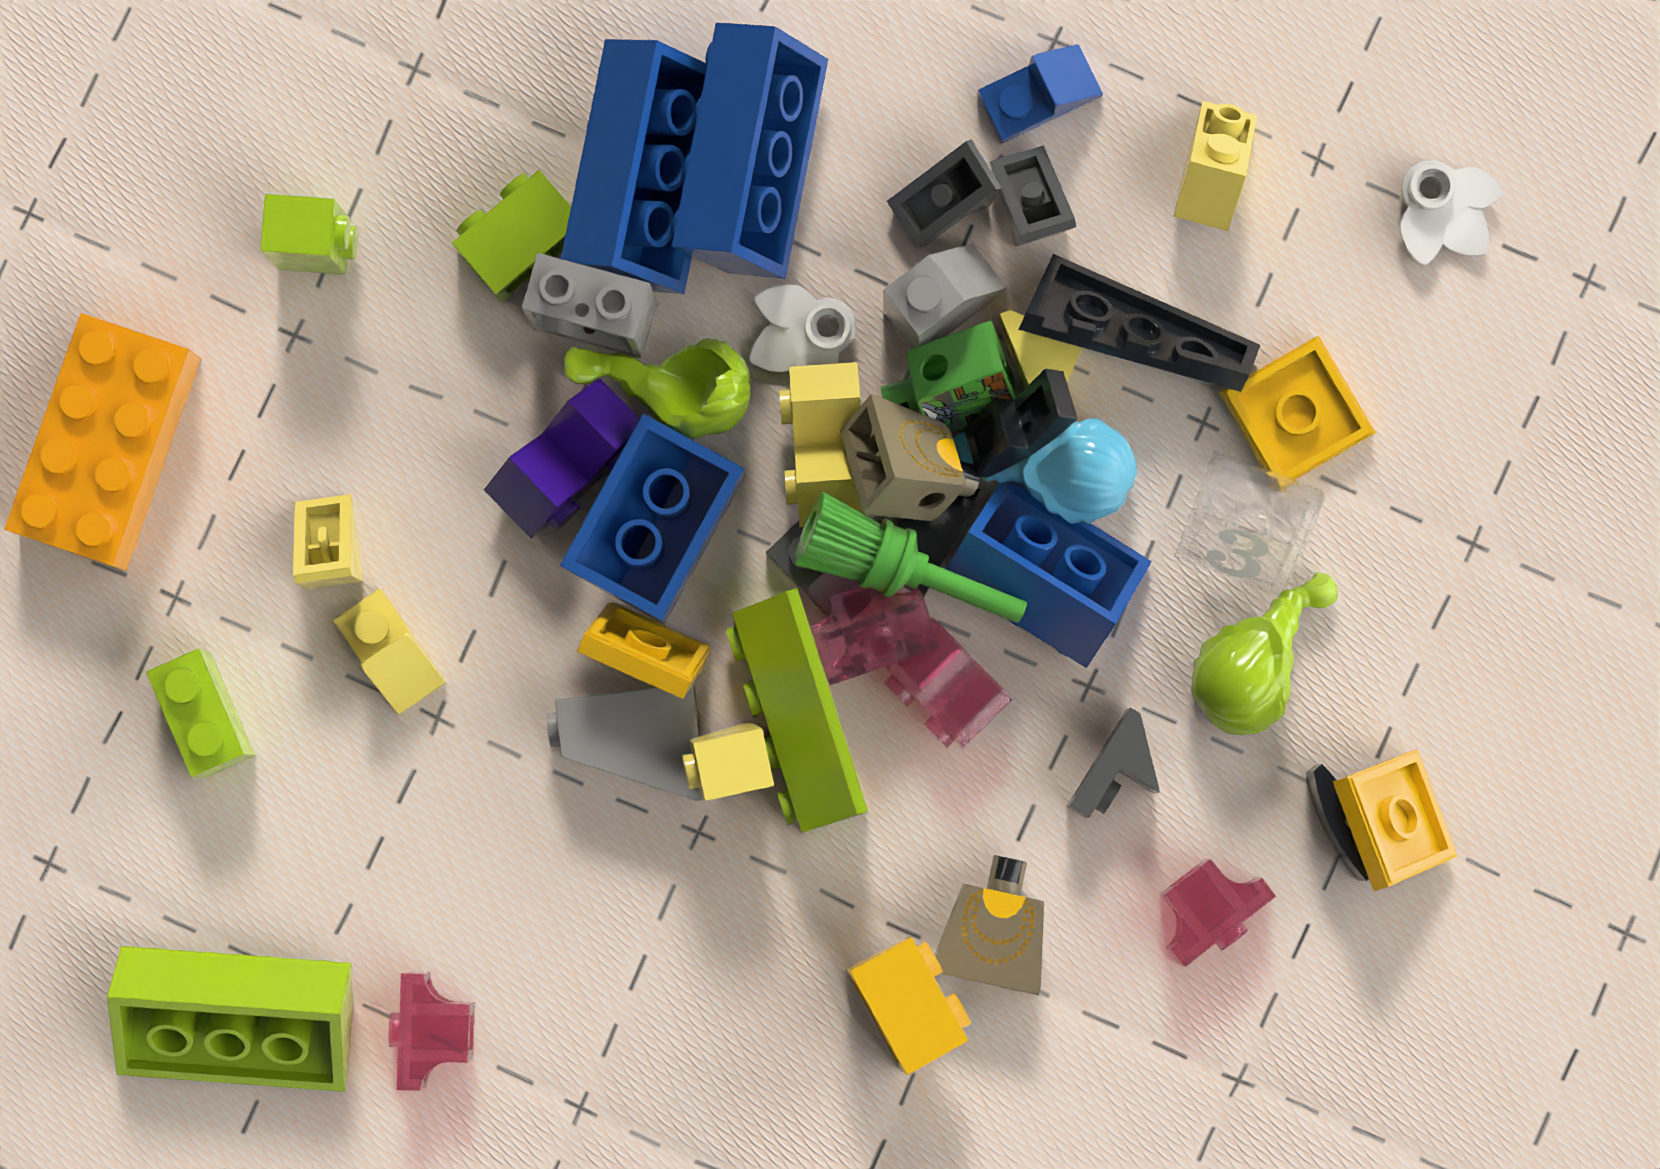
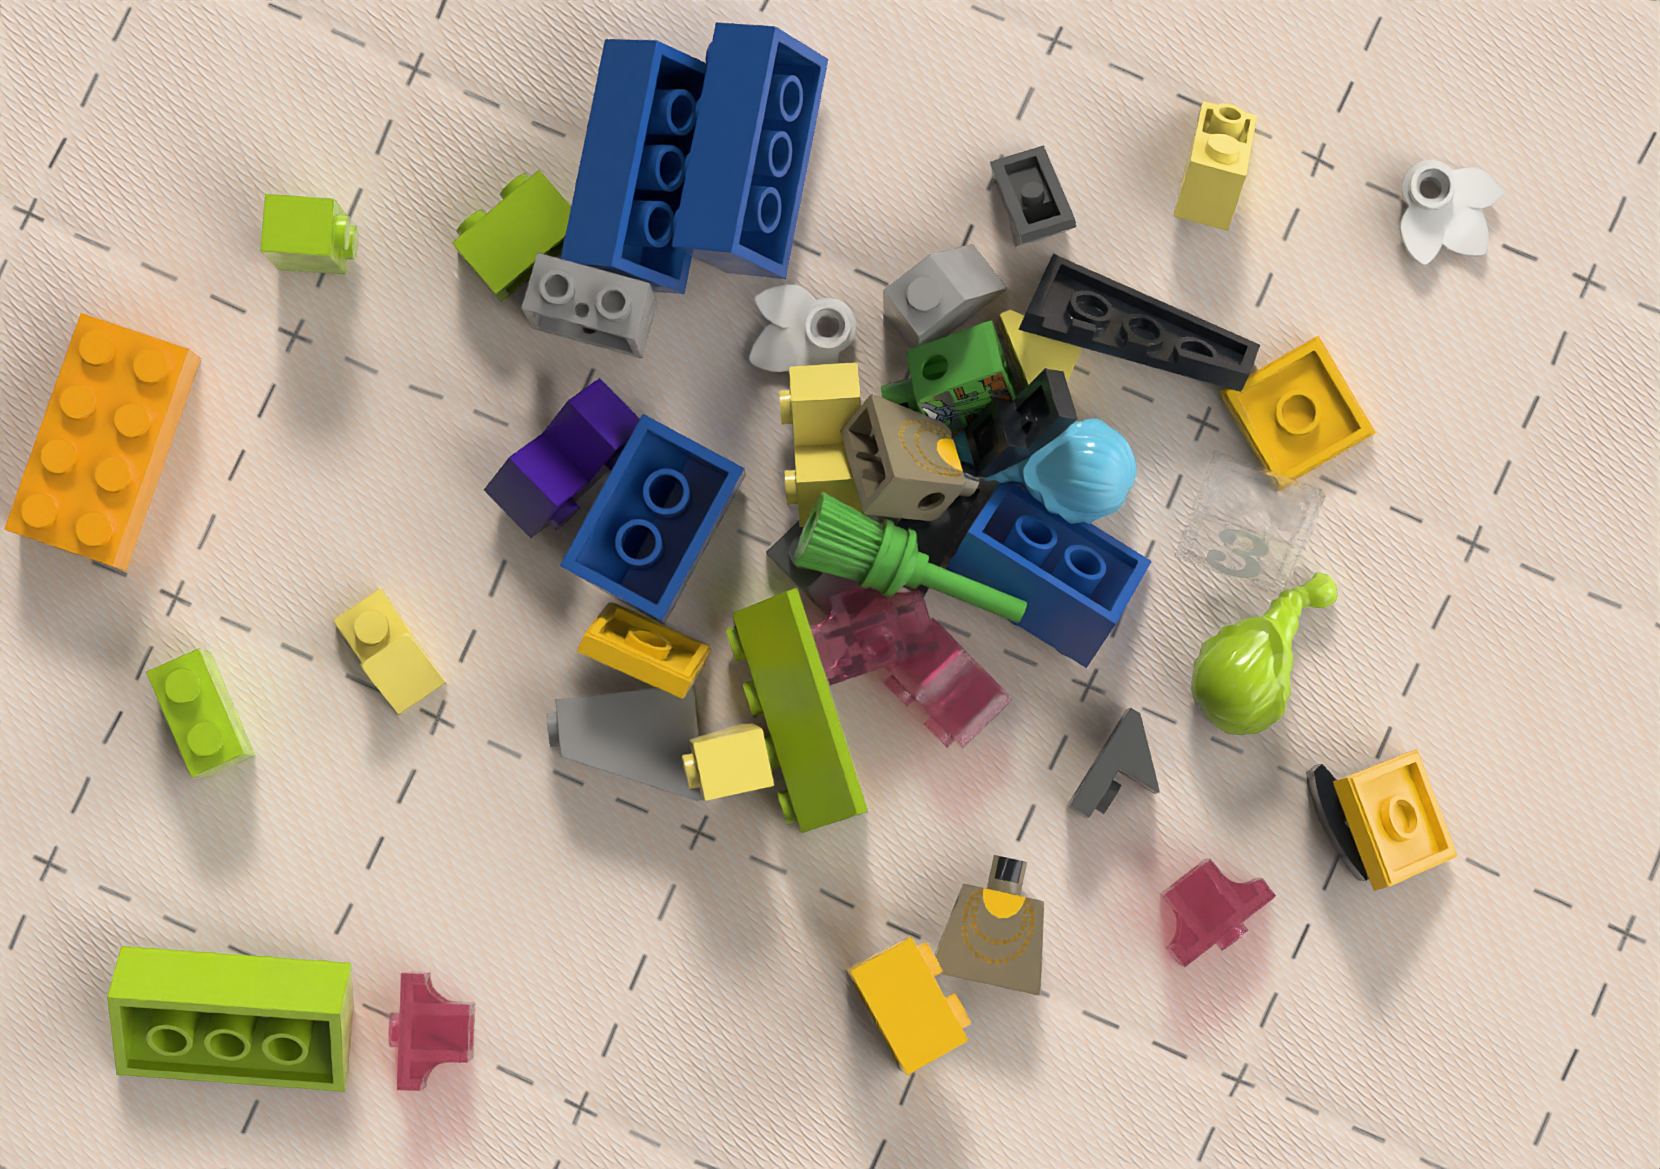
light yellow slope [293,494,363,590] -> none
lime hair [564,338,751,439] -> none
dark grey slope [887,139,1002,249] -> none
blue slope [977,44,1103,144] -> none

